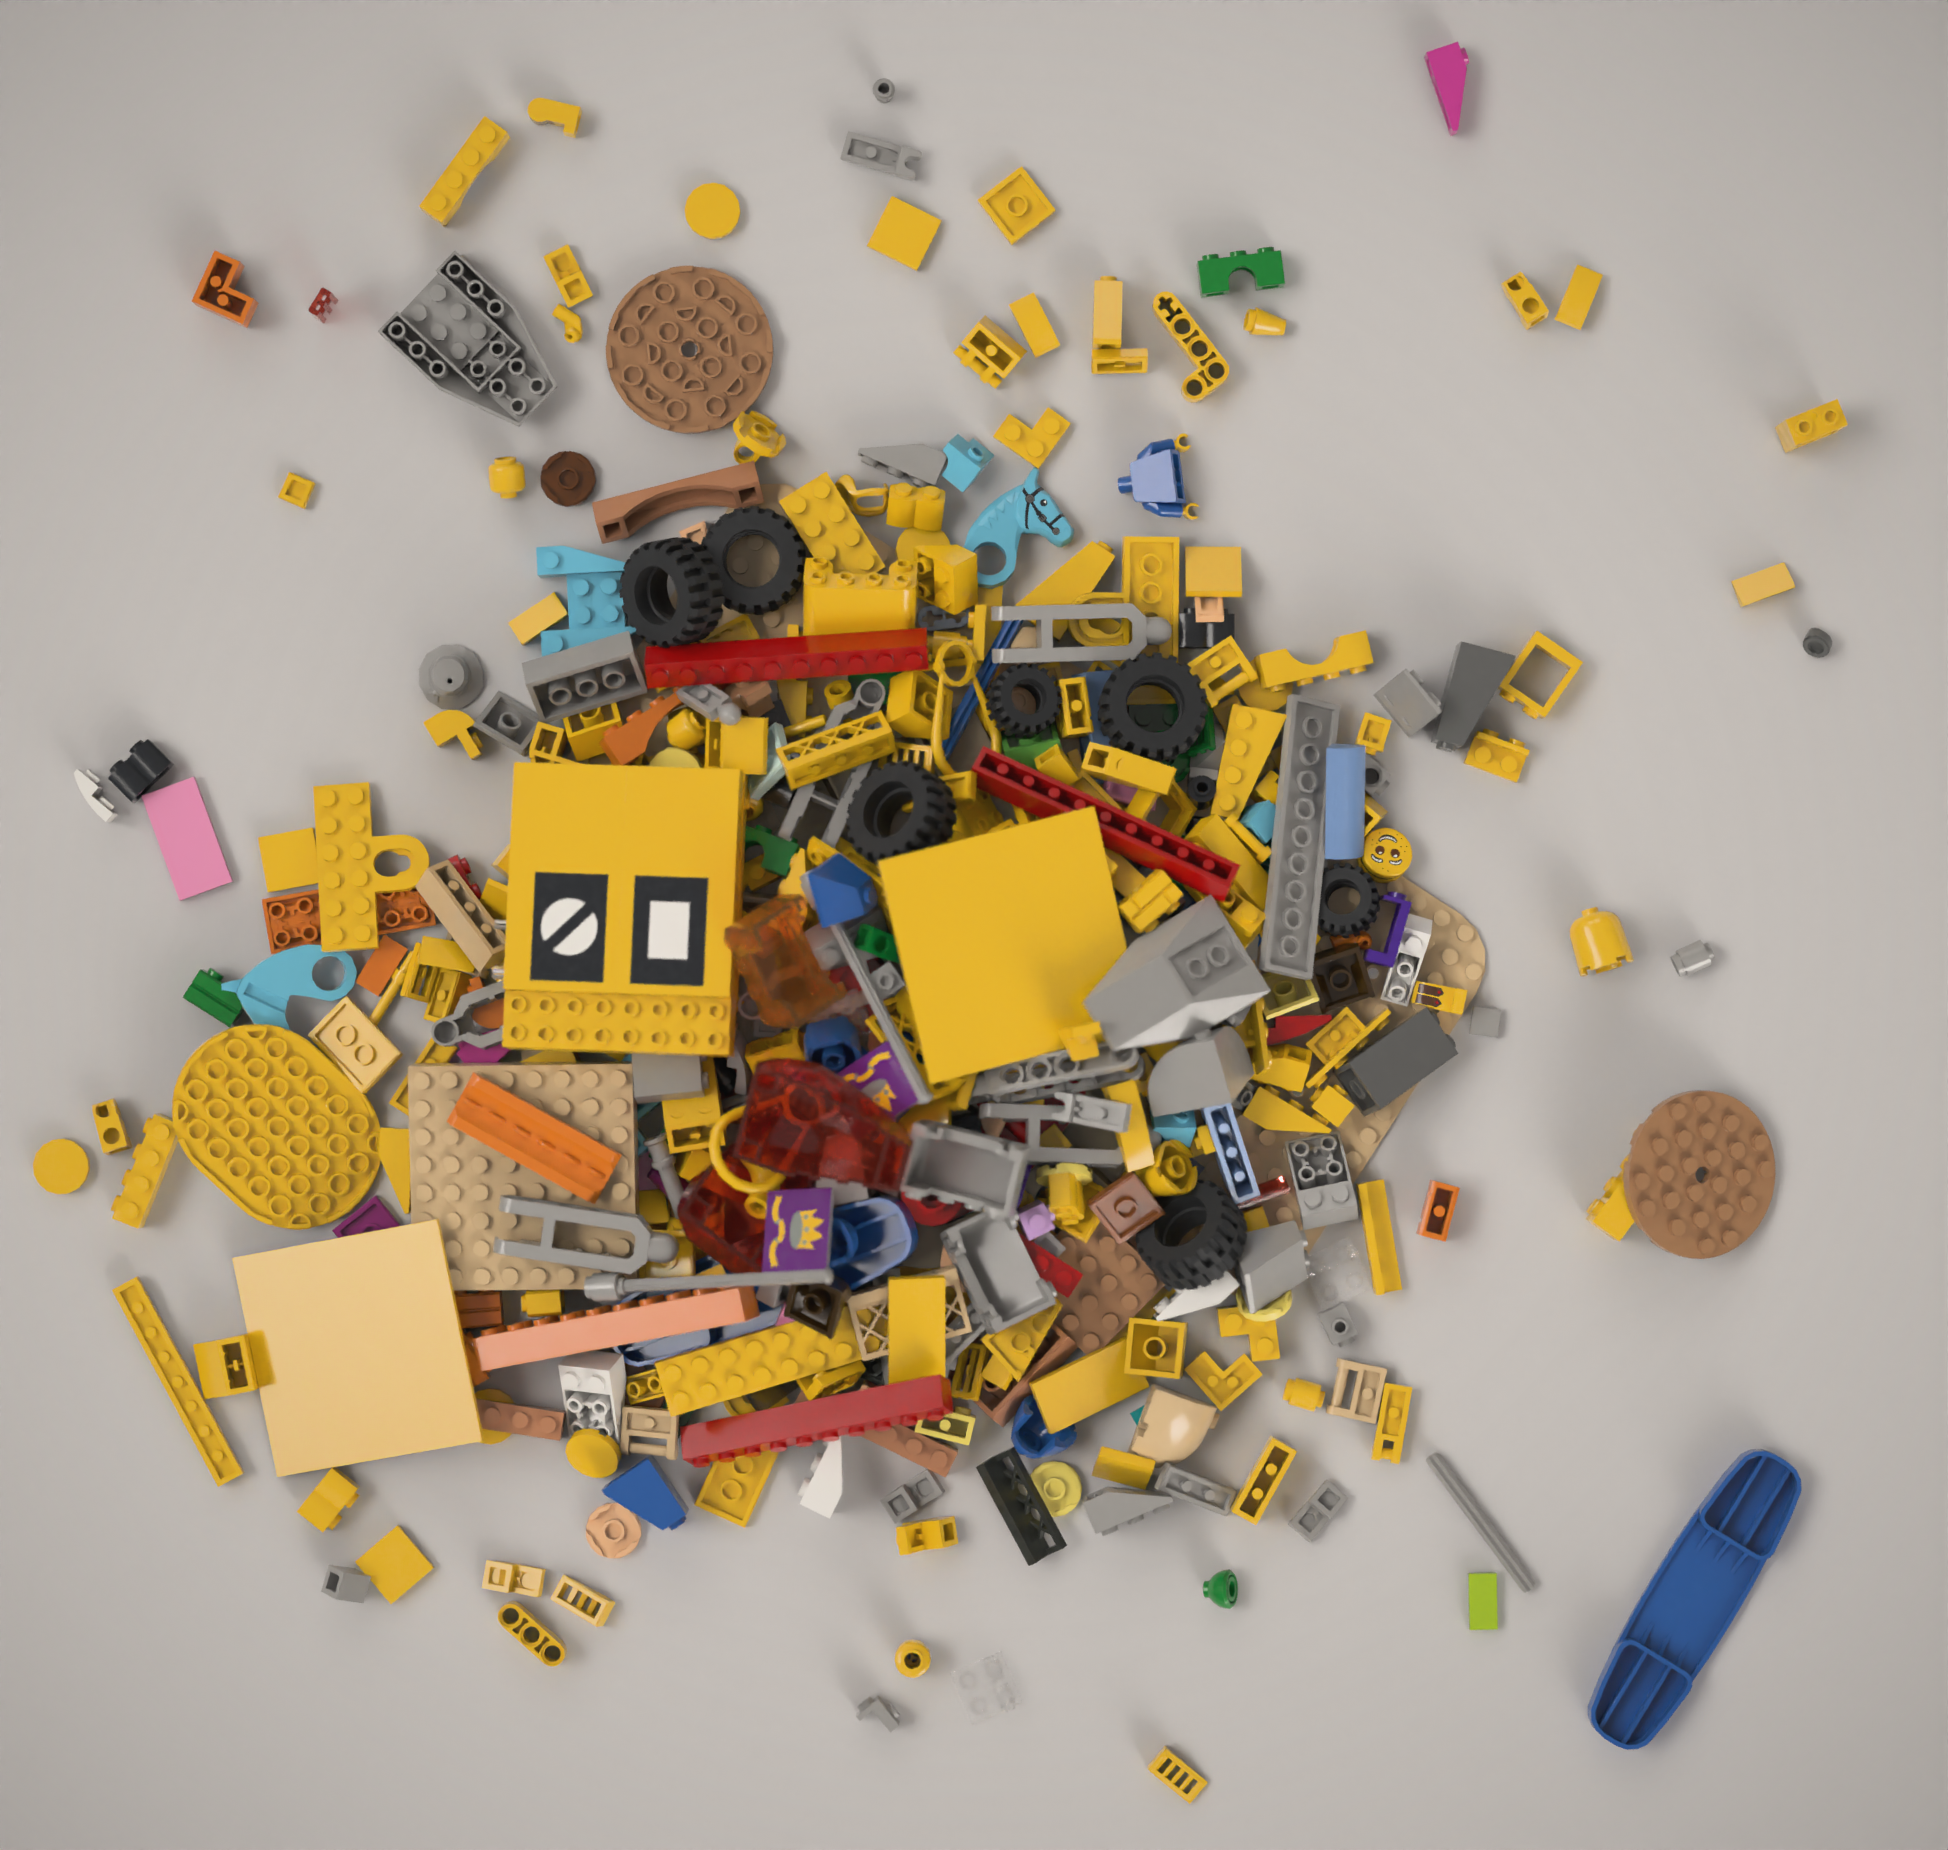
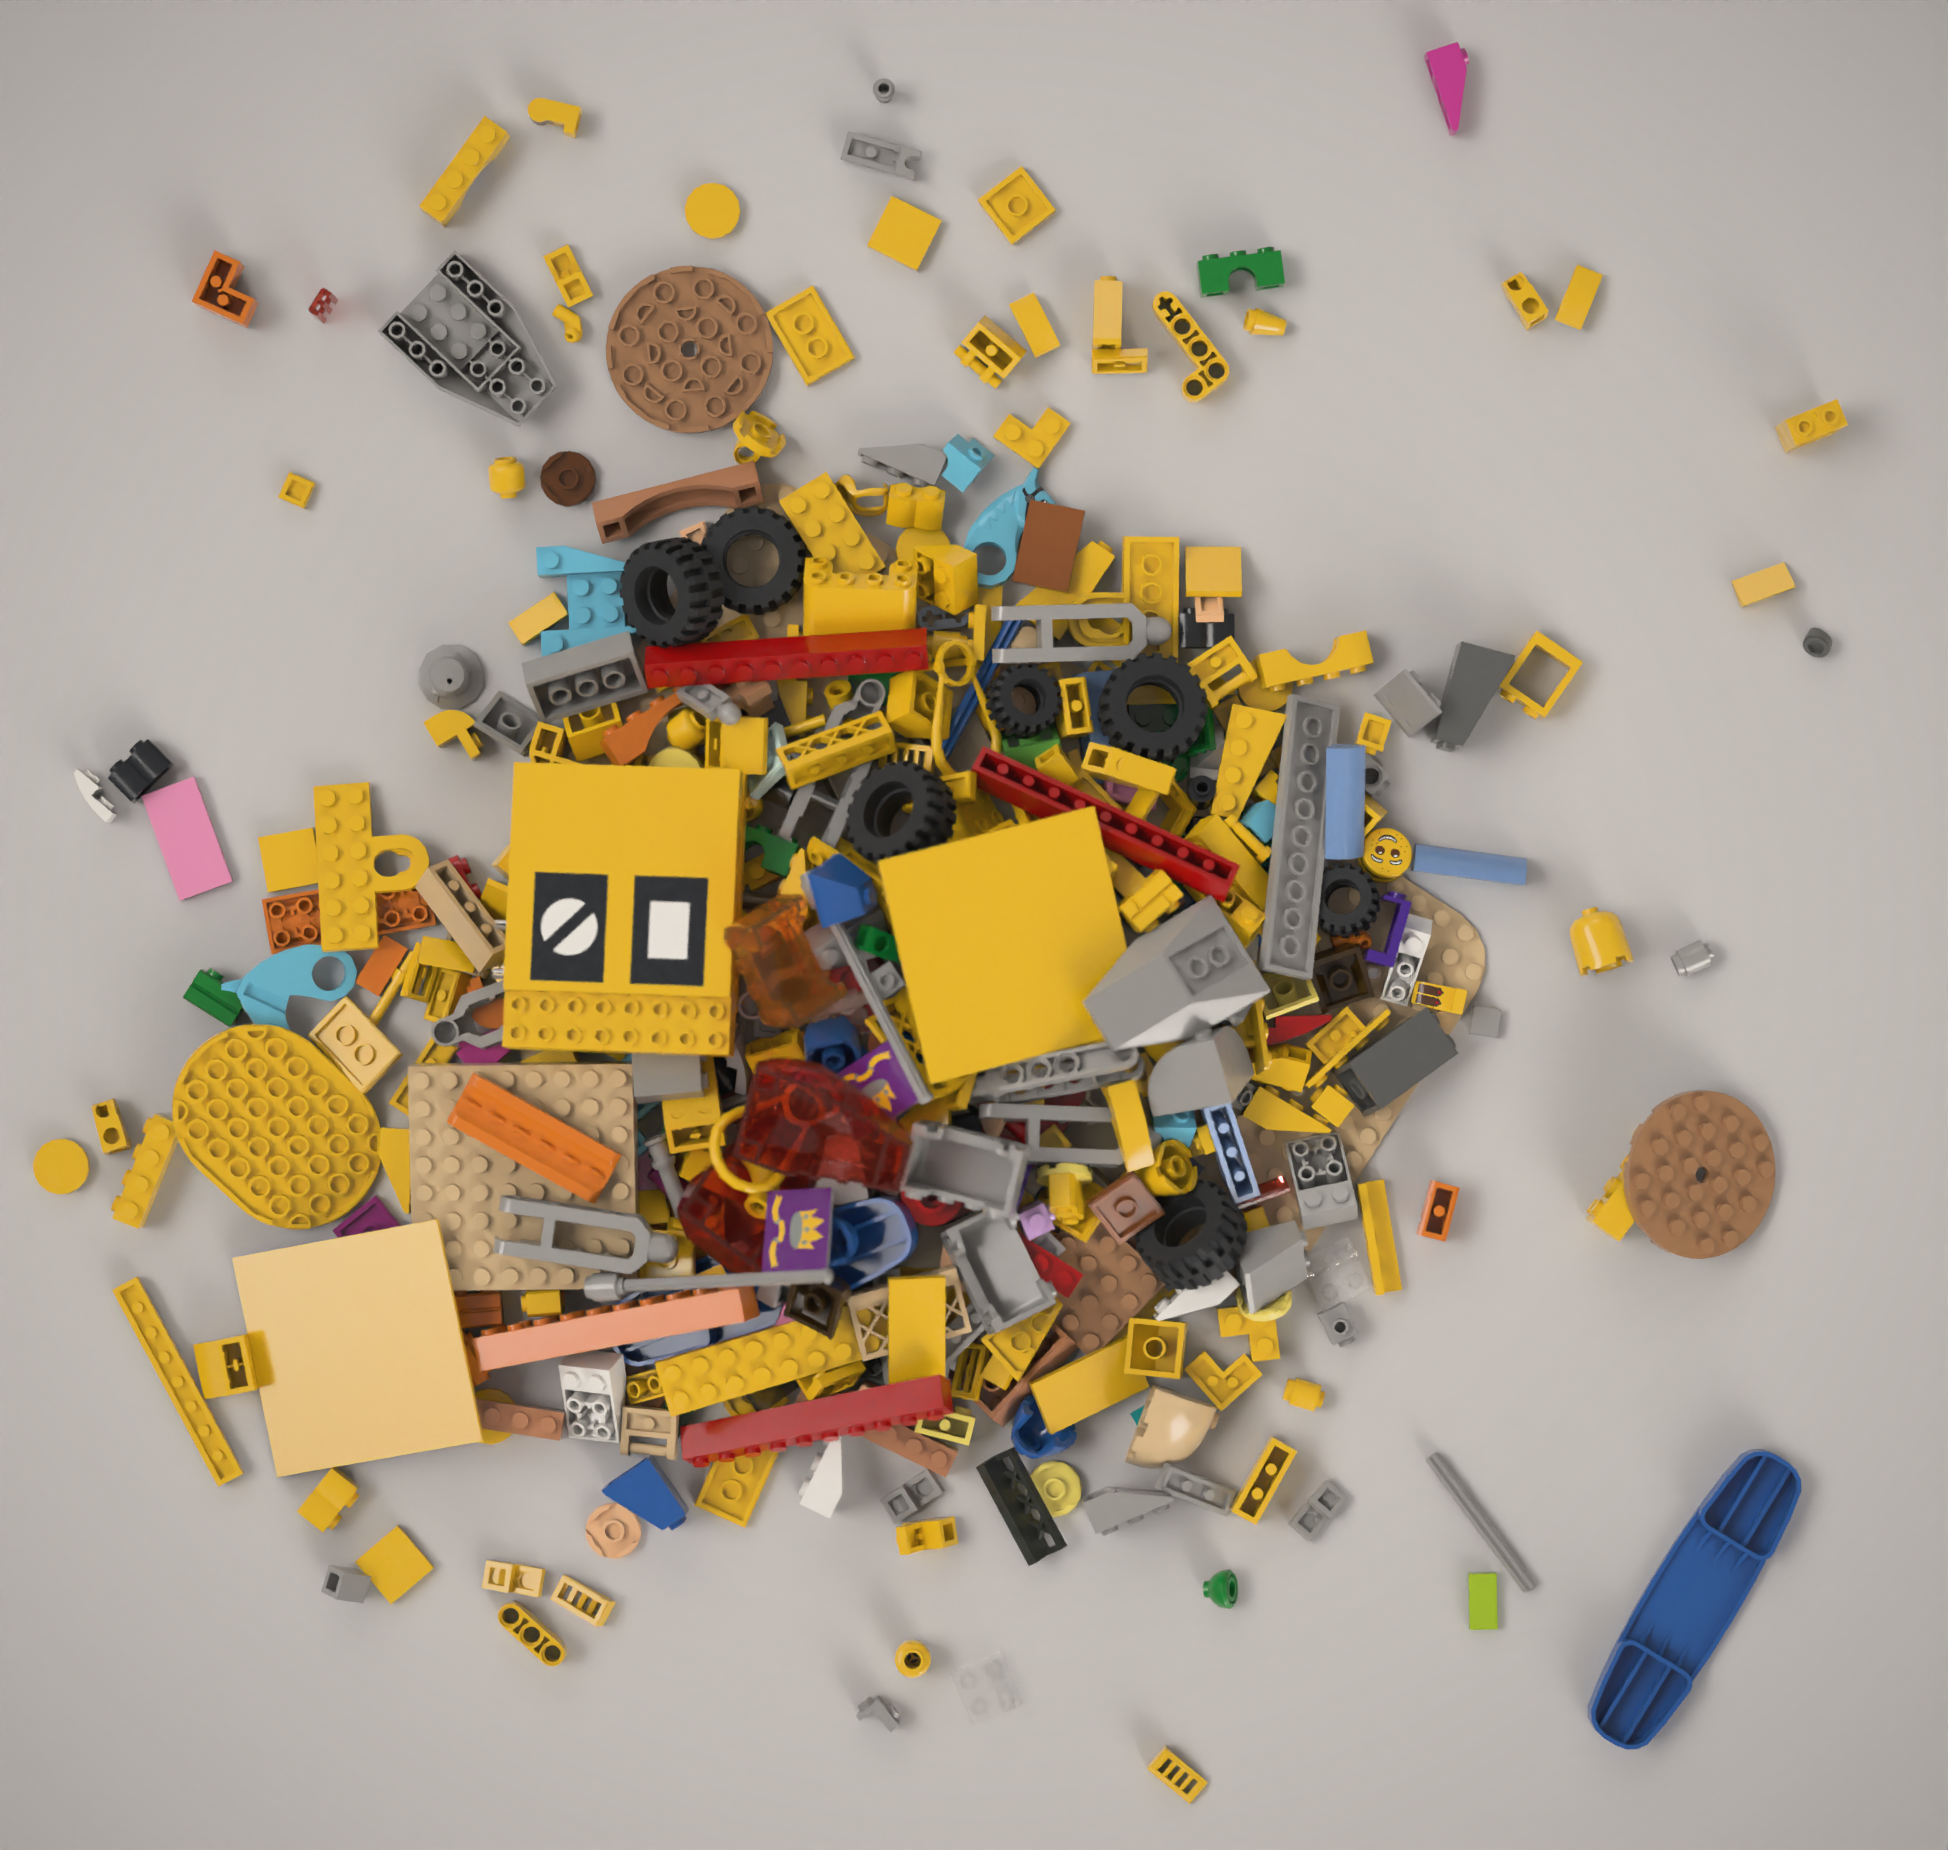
yellow tile [565,1429,621,1478] -> none
light grey plate [1051,1091,1132,1133] -> none
yellow slope [1058,1021,1102,1061] -> none
yellow tile [1091,1446,1156,1490] -> none
torso [1118,433,1199,520] -> none
tan plate [1326,1358,1387,1424] -> none
yellow plate [1371,1382,1412,1464] -> none
yellow bracket [1464,728,1530,783] -> none
none -> yellow tile [765,285,855,386]
none -> dark orange tile [1012,500,1085,593]
none -> medium blue brick [1411,843,1527,886]

